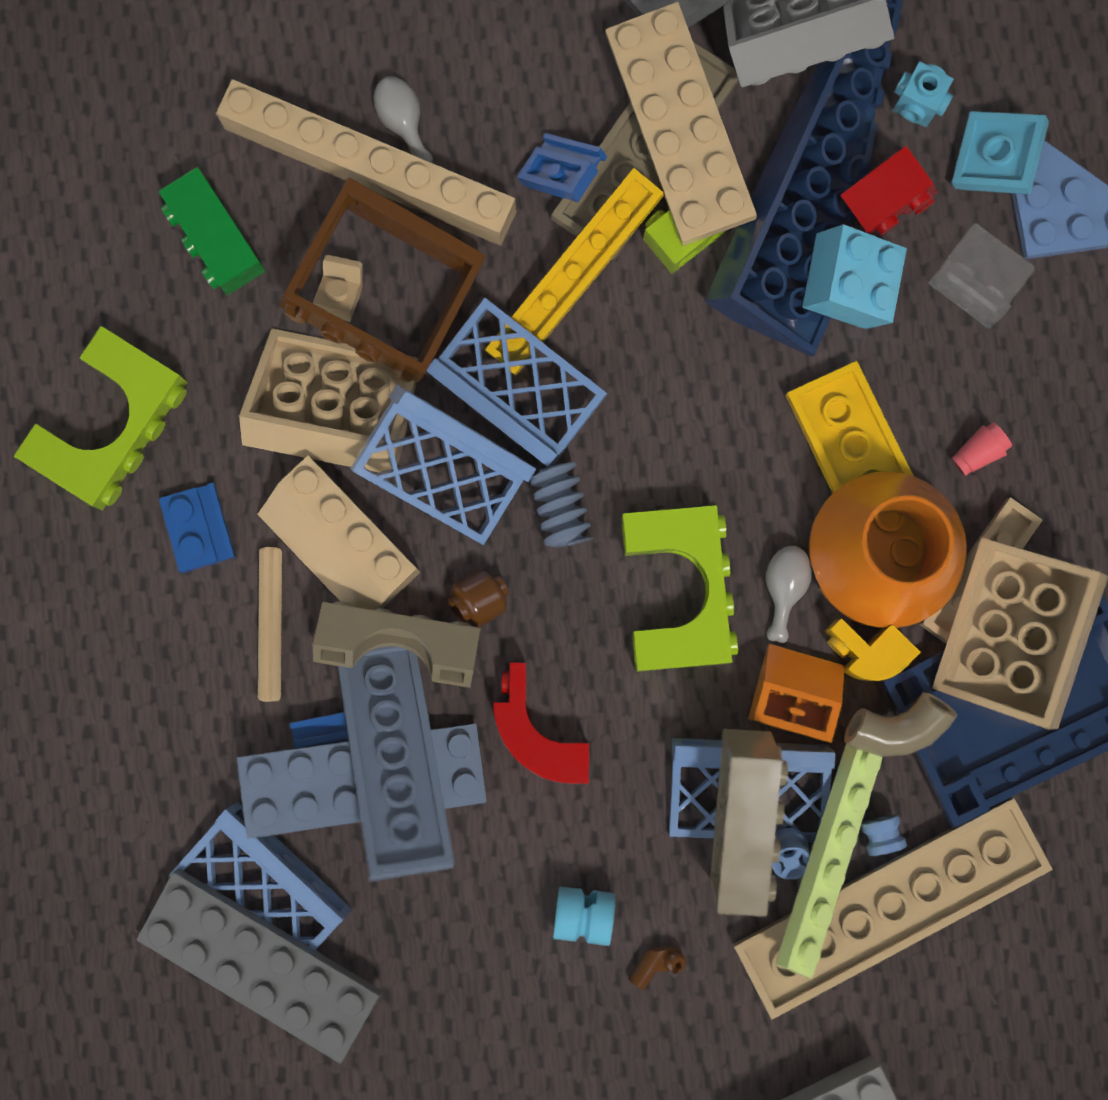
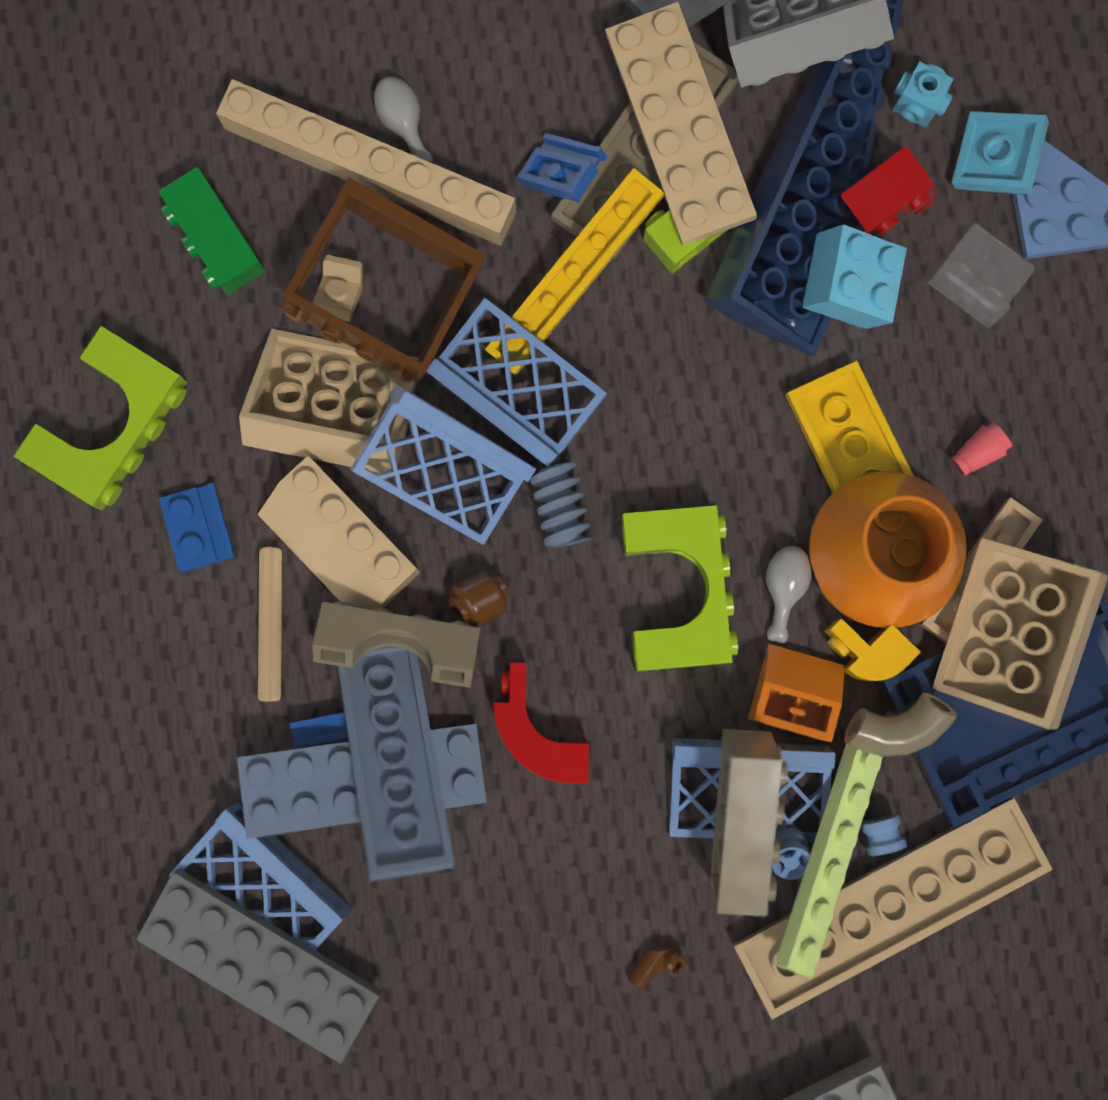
medium azure wheel [553,886,615,946] -> none

